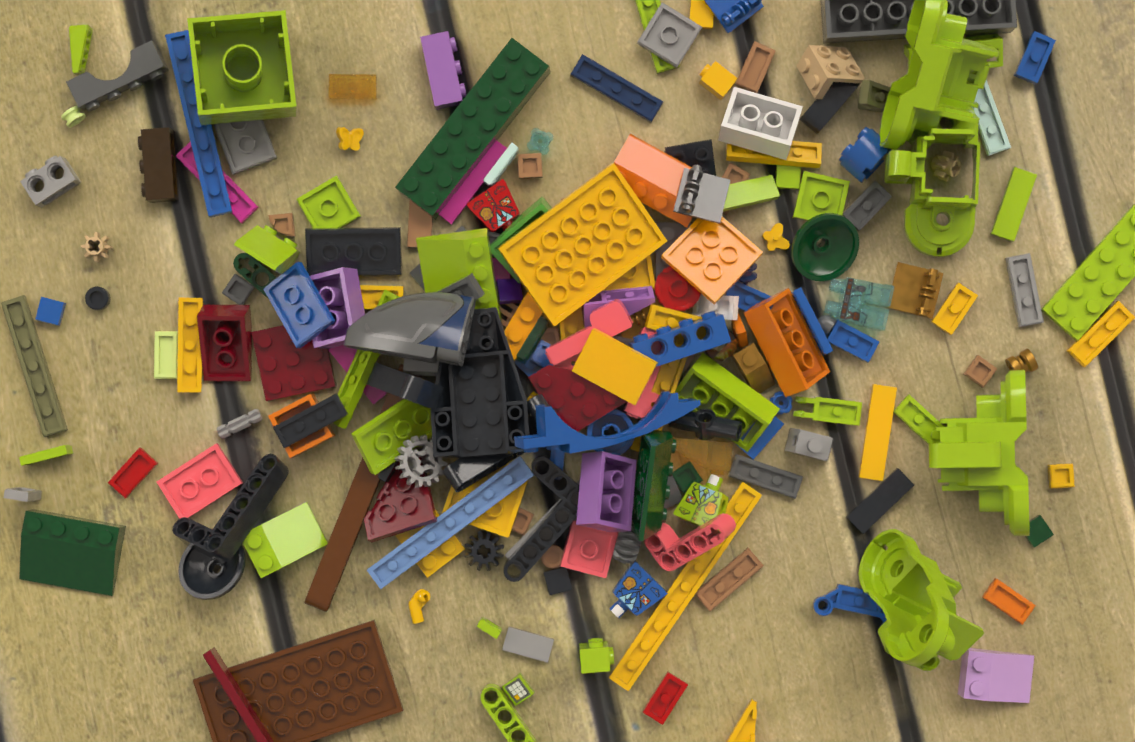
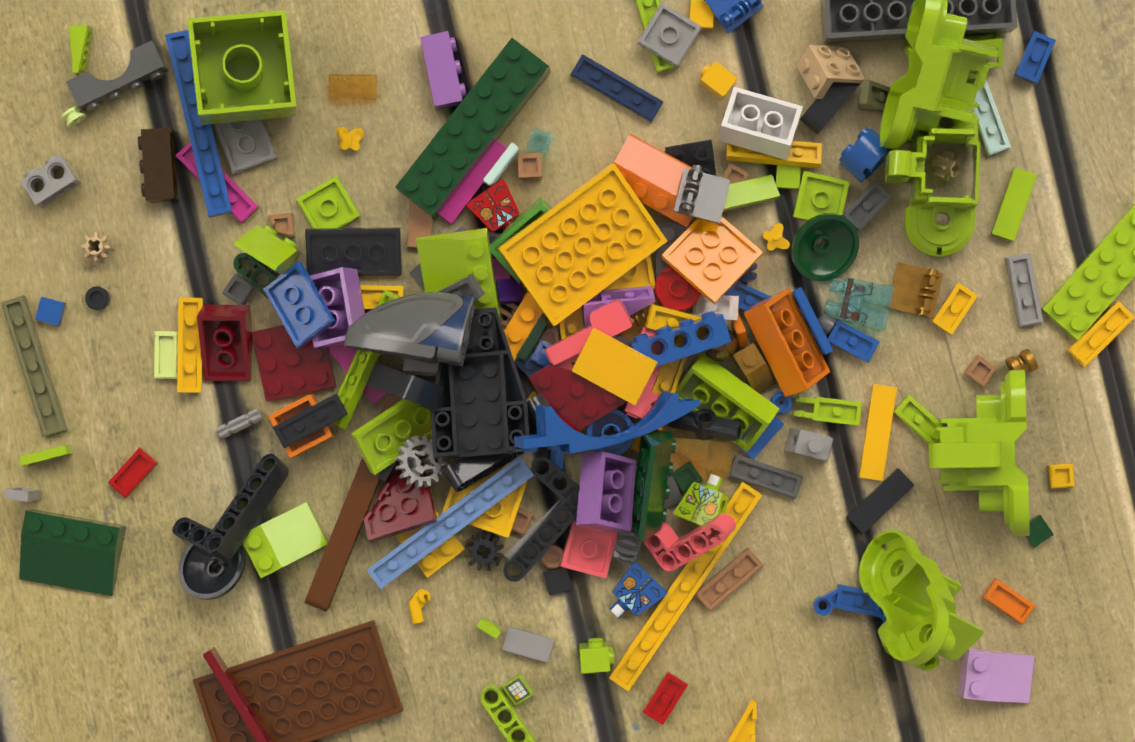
coral plate [157,443,243,519] -> none
medium nougat tile [735,41,776,93] -> none

